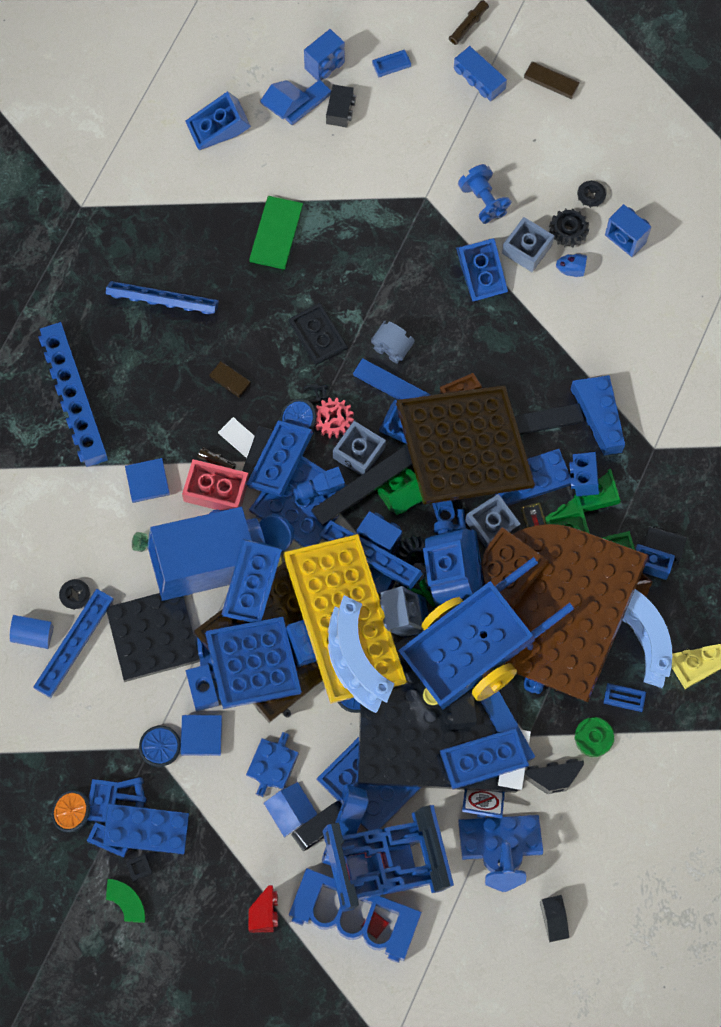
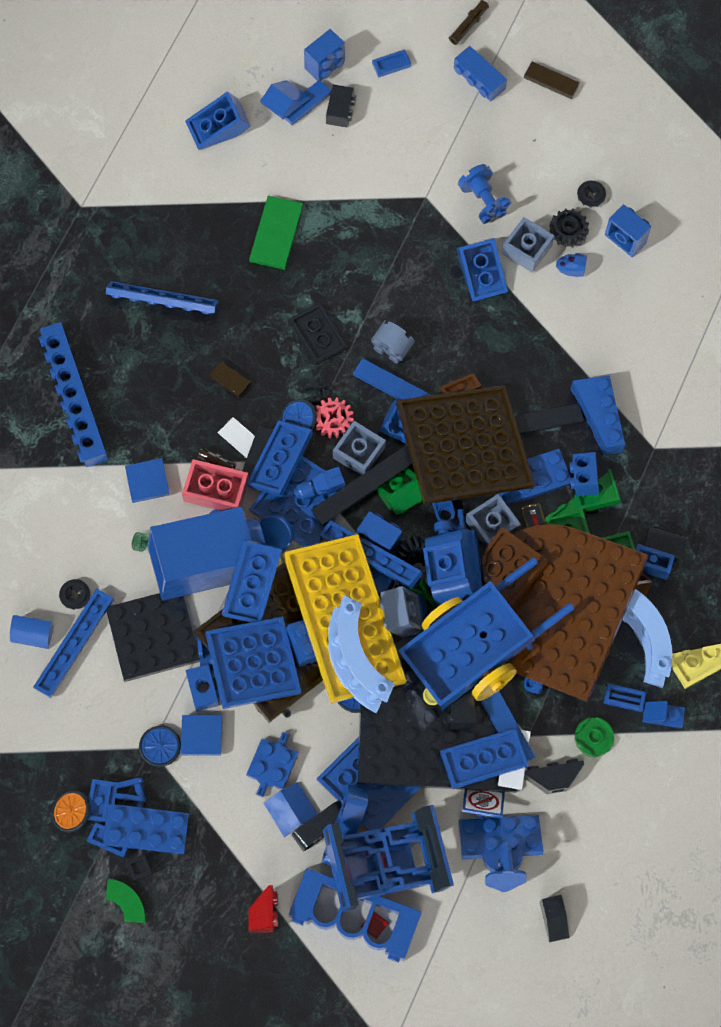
none -> blue slope [642,701,685,728]

